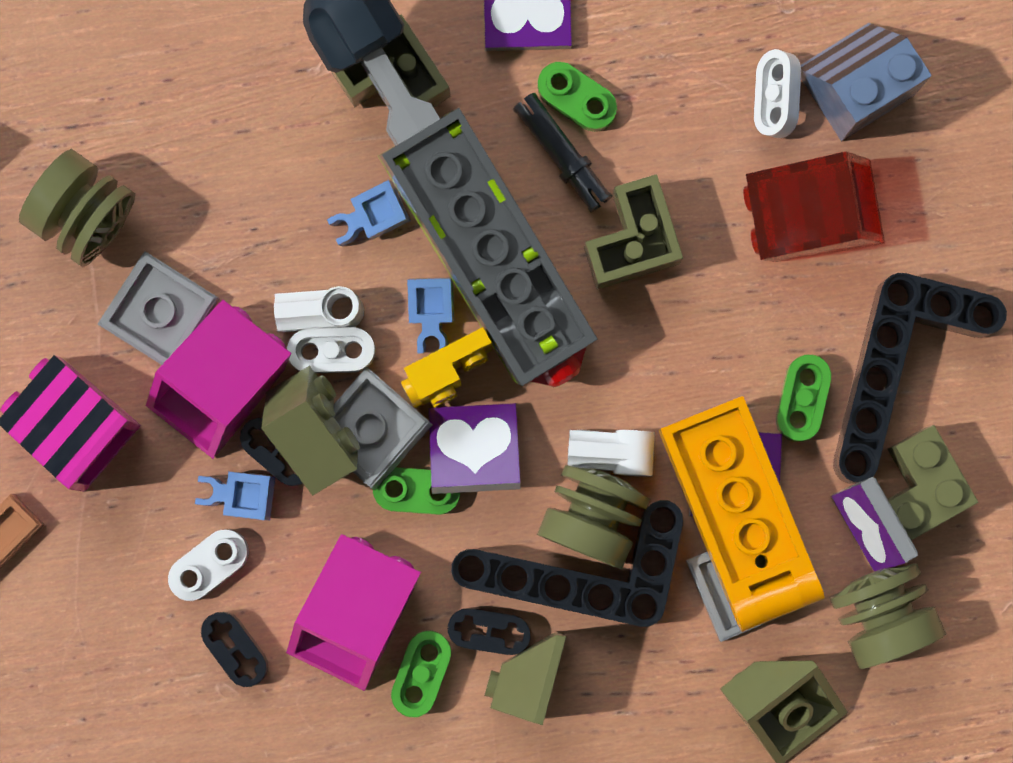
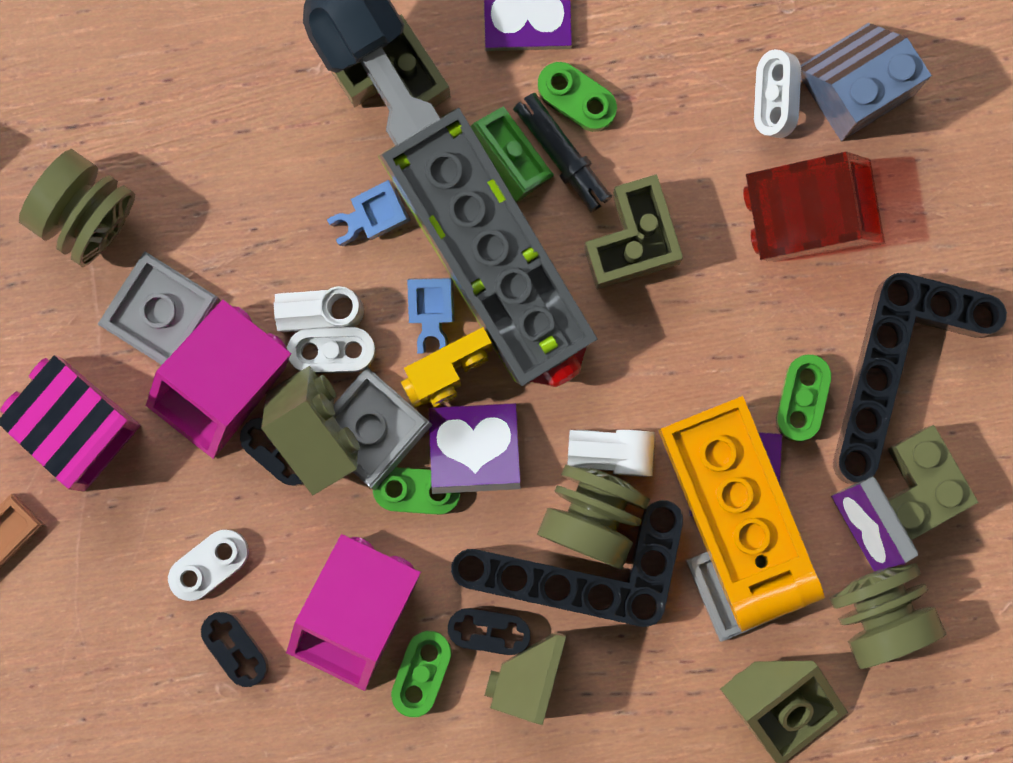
medium blue plate [195,471,275,521] -> none
none -> bright green slope [470,106,554,203]

